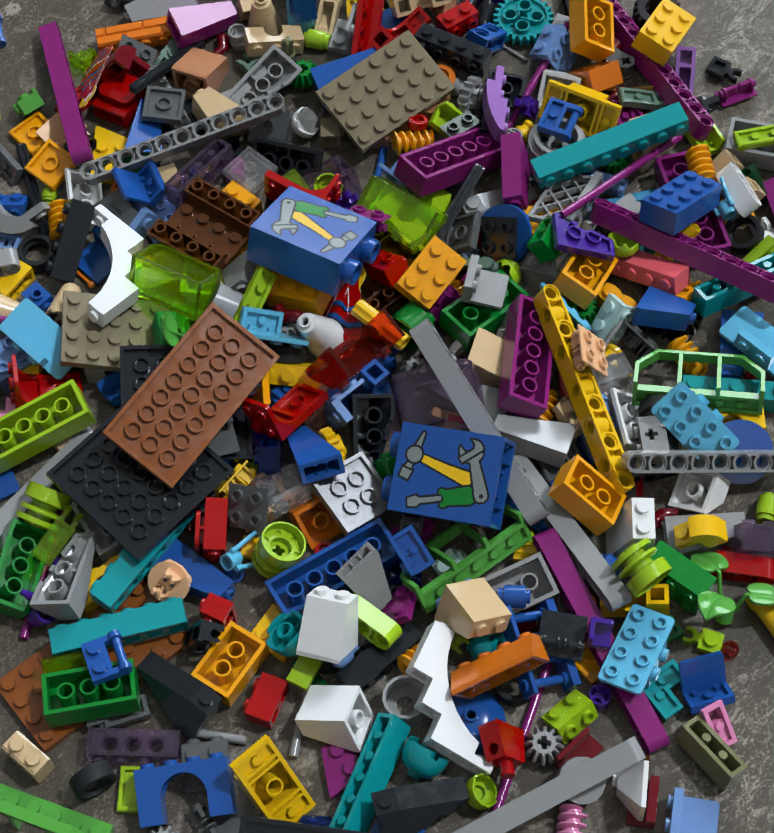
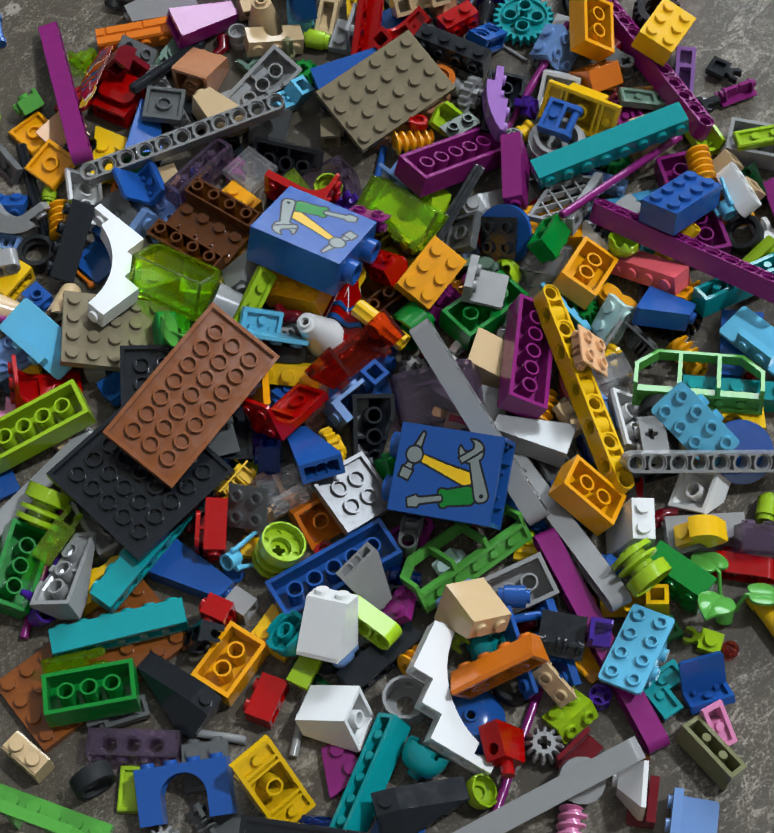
blue plate [80,630,133,686] -> none
light nougat plate [148,559,192,602] -> none
white hair [291,107,319,138] -> none
blue bracket [387,524,436,577] -> none
dark purple wing [551,212,615,261] -> none
none -> light grey panel [225,586,259,624]
none -> medium azure brick [272,75,315,111]
none -> tan hinge [532,661,577,708]

